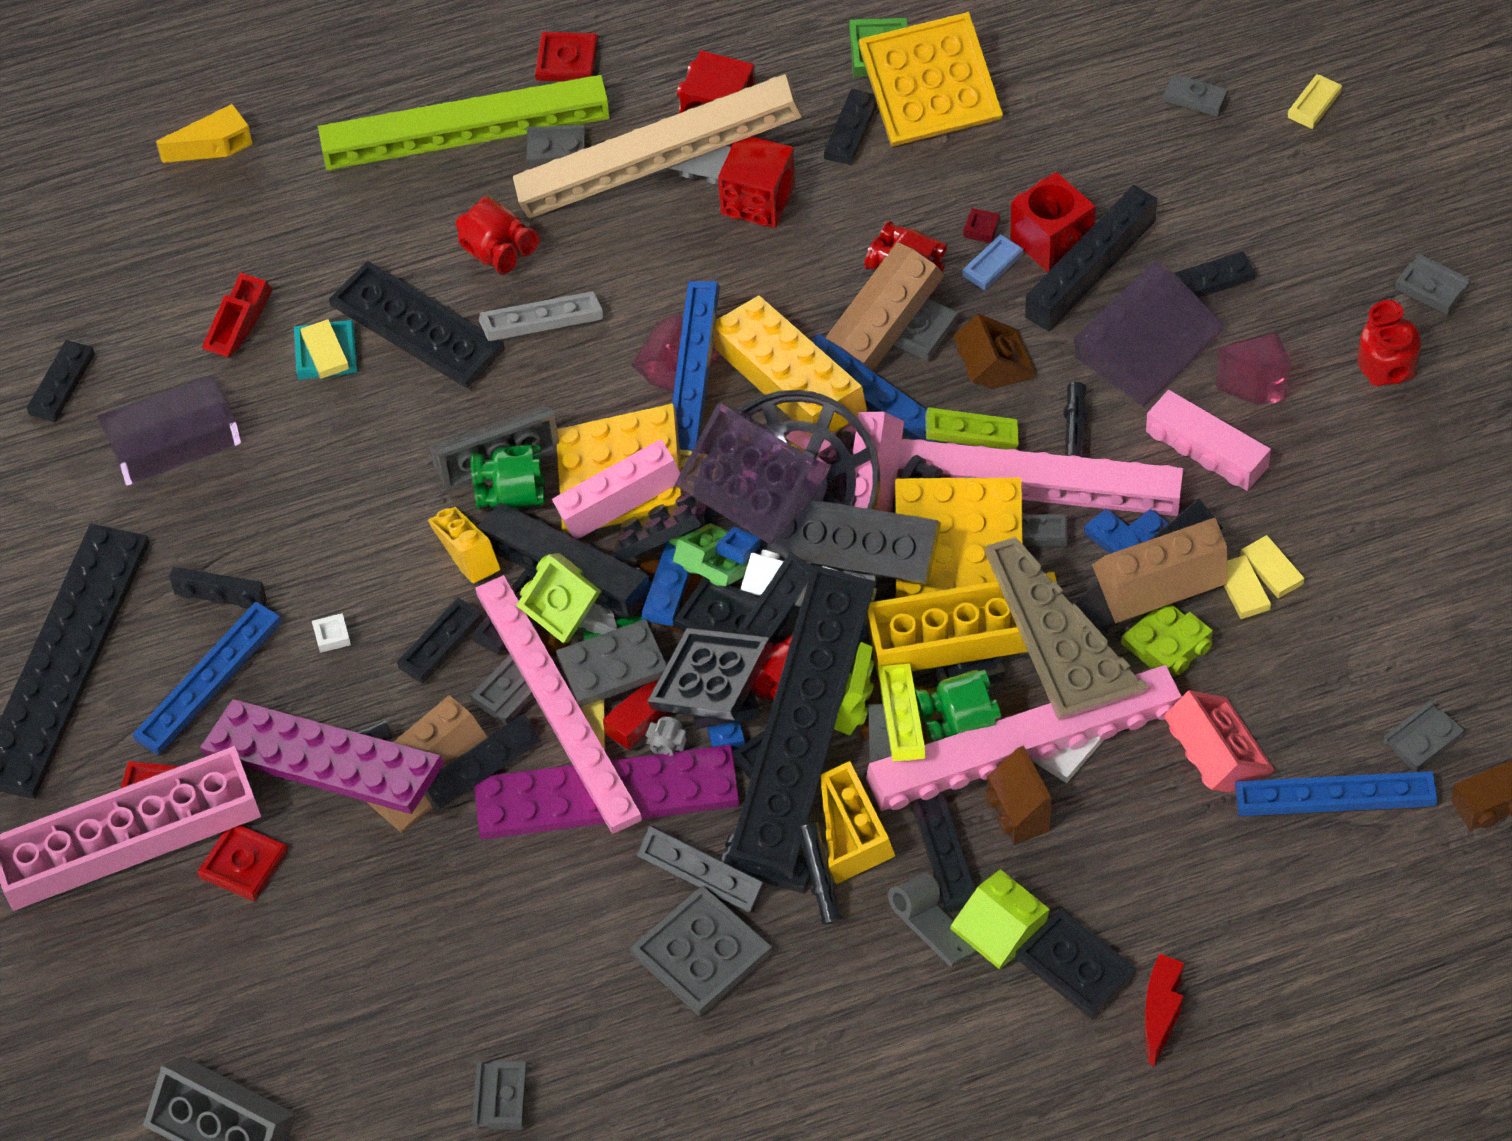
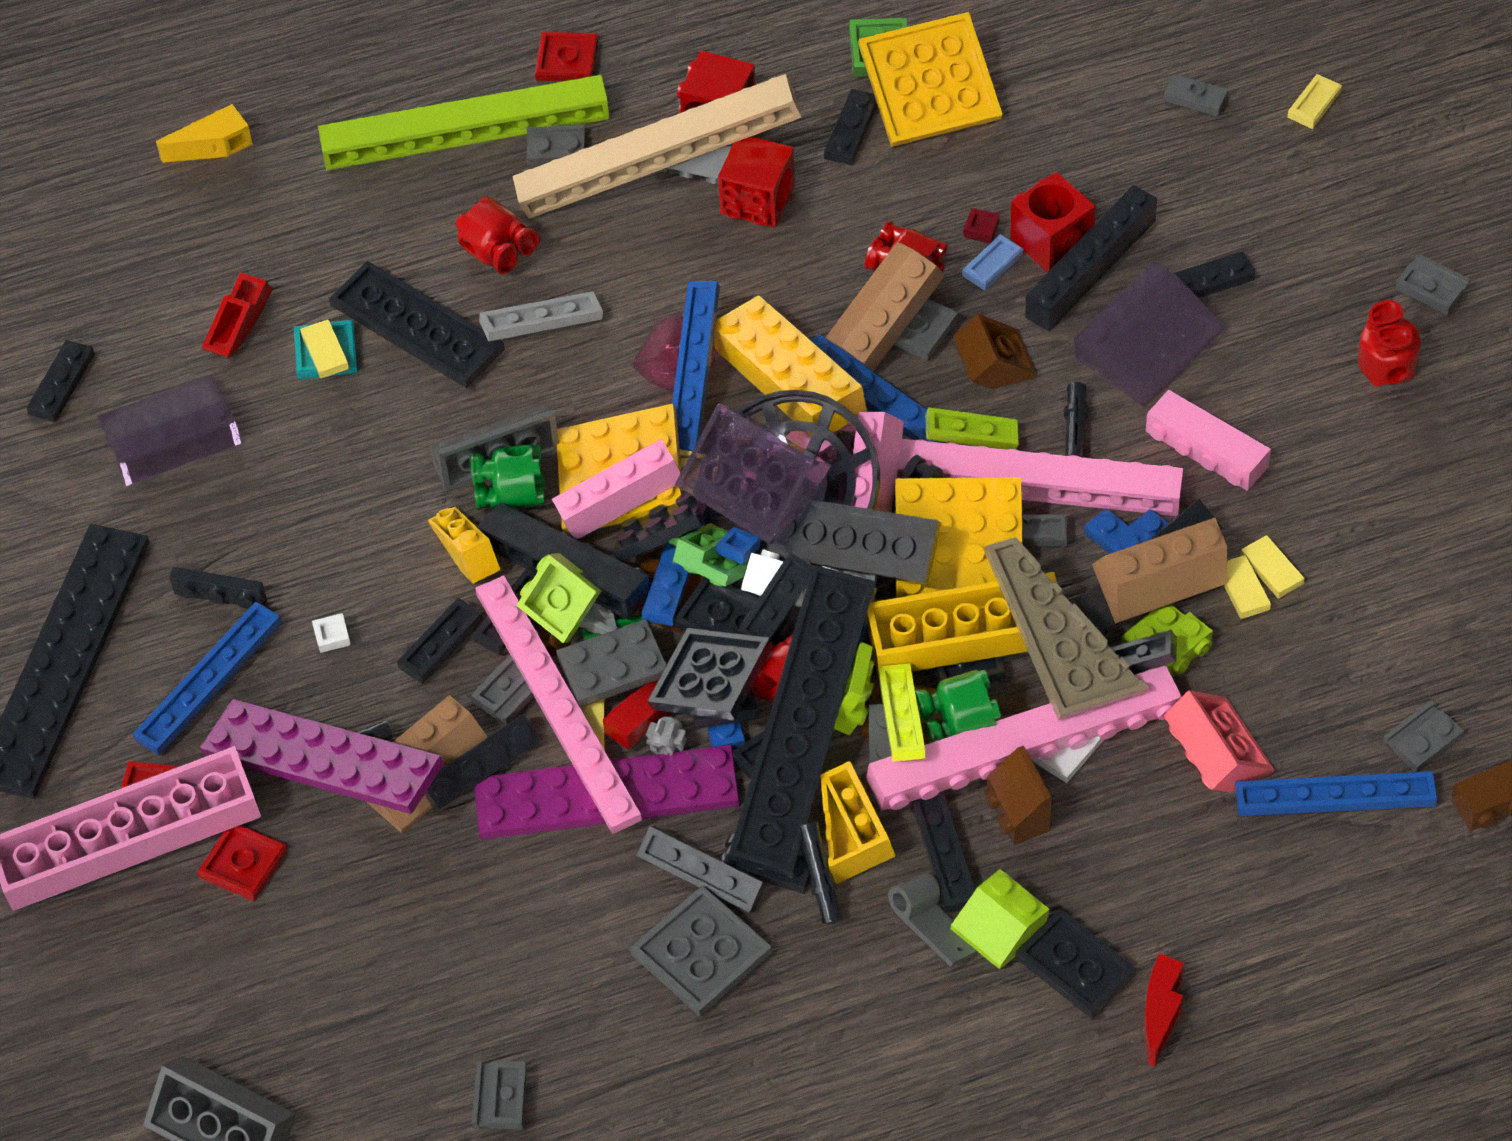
clear pink slope [1216,333,1291,405] -> none
none -> black plate [1111,629,1177,674]

